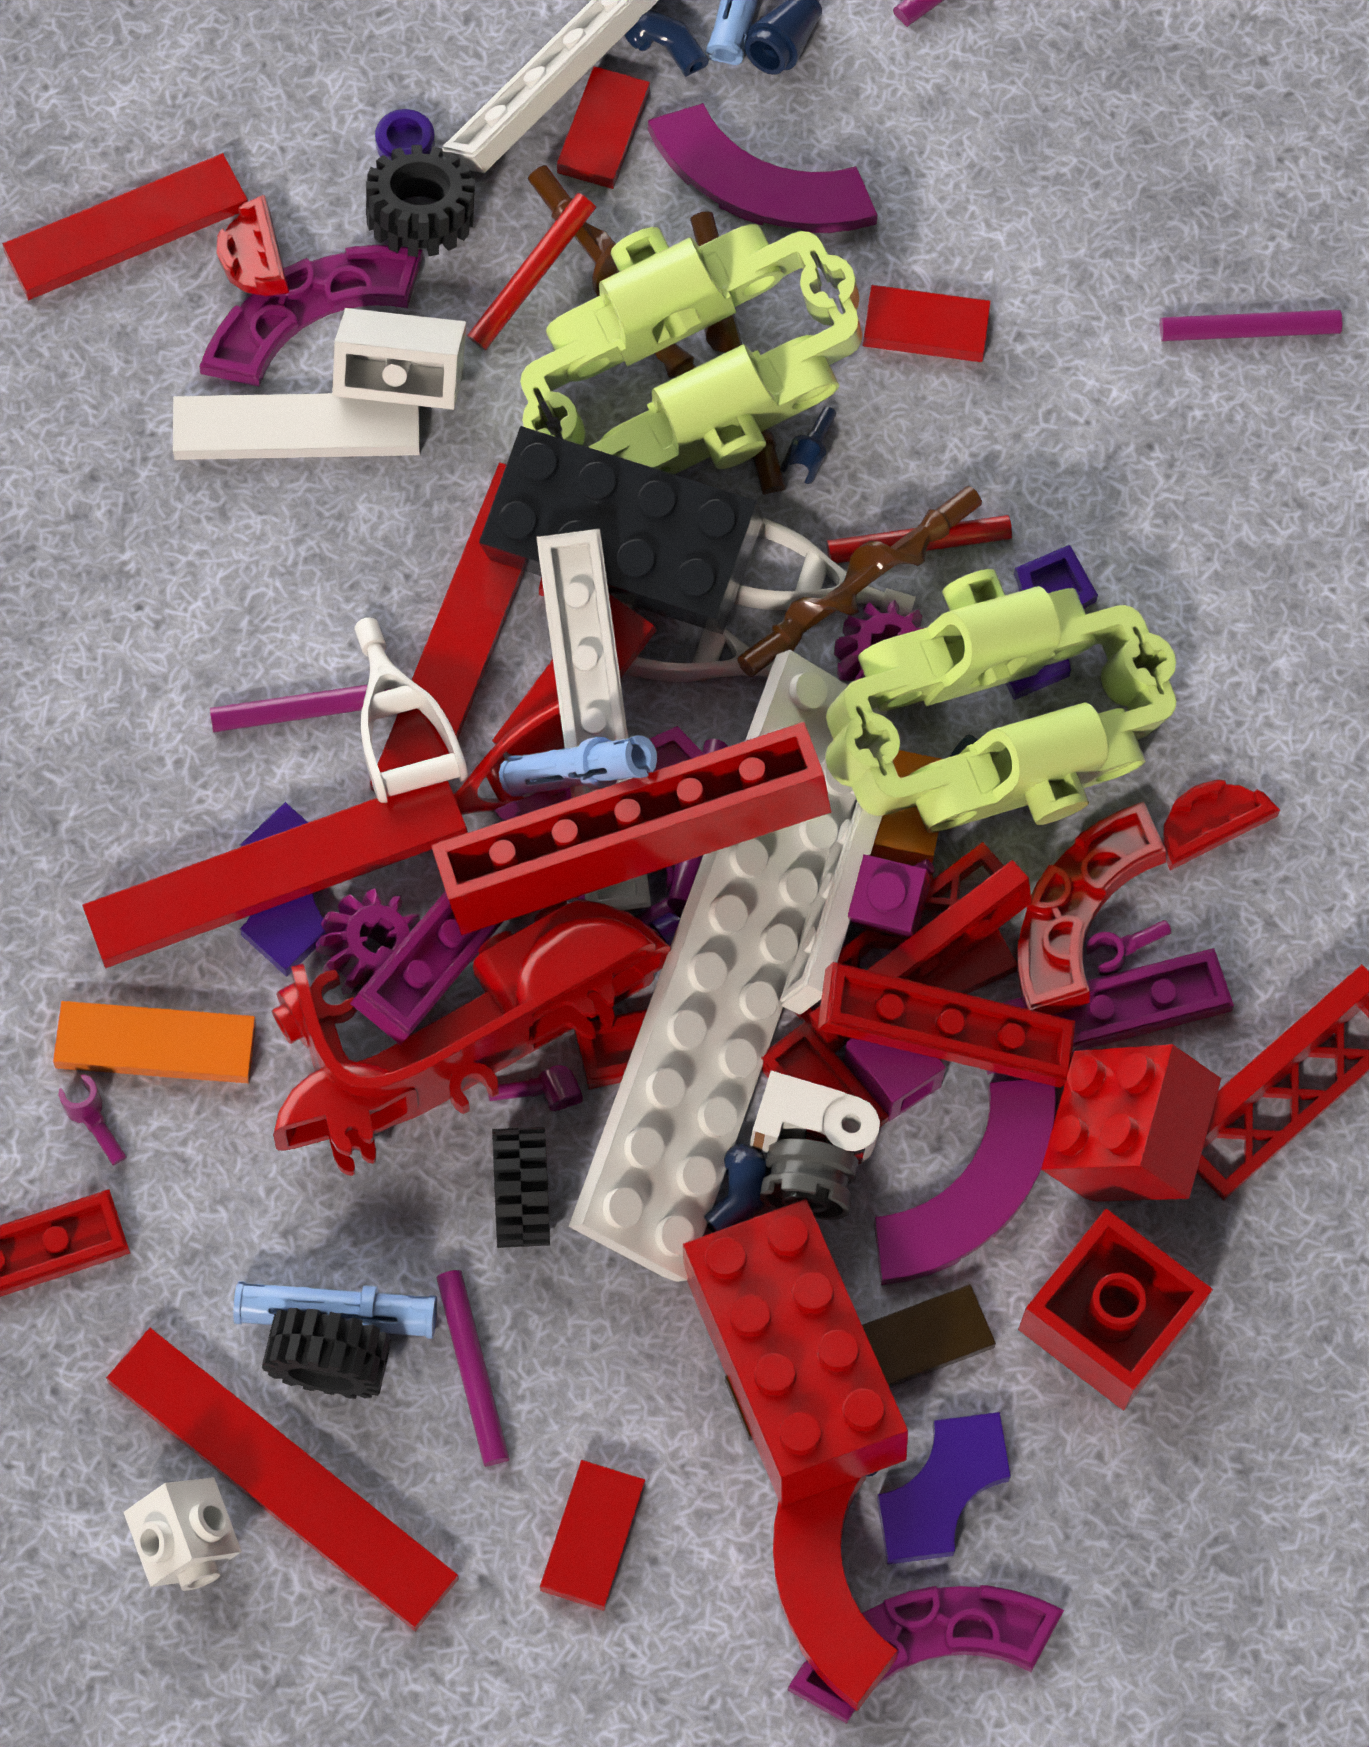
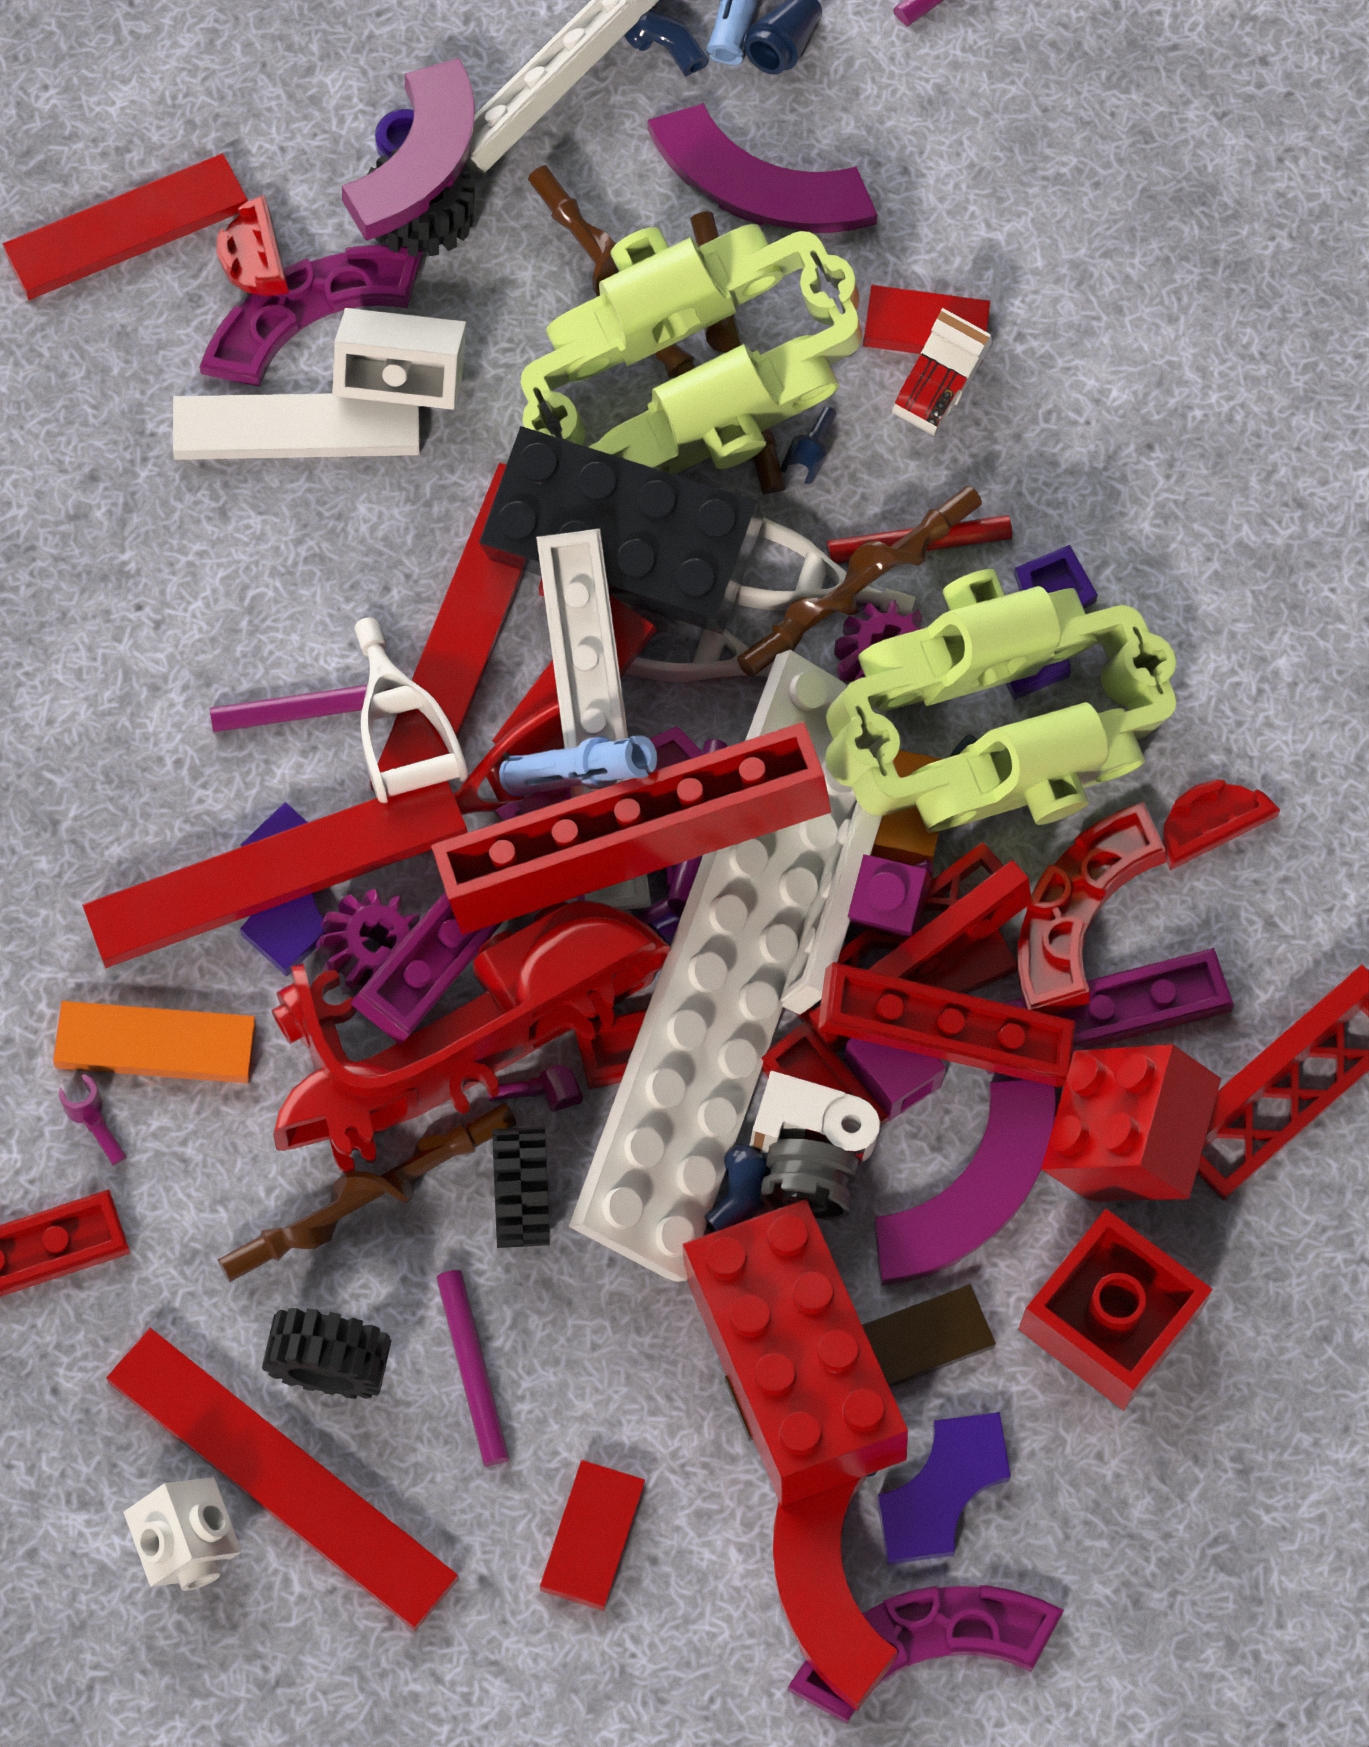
light blue pin [233,1281,437,1339] -> none
red bar [467,193,597,350] -> none
red tile [557,66,650,189] -> none
magenta hand [1086,920,1171,976] -> none
magenta bar [1159,309,1342,342] -> none
none -> reddish brown piece [217,1102,517,1282]
none -> tile [342,58,475,241]
none -> leg [892,308,992,436]

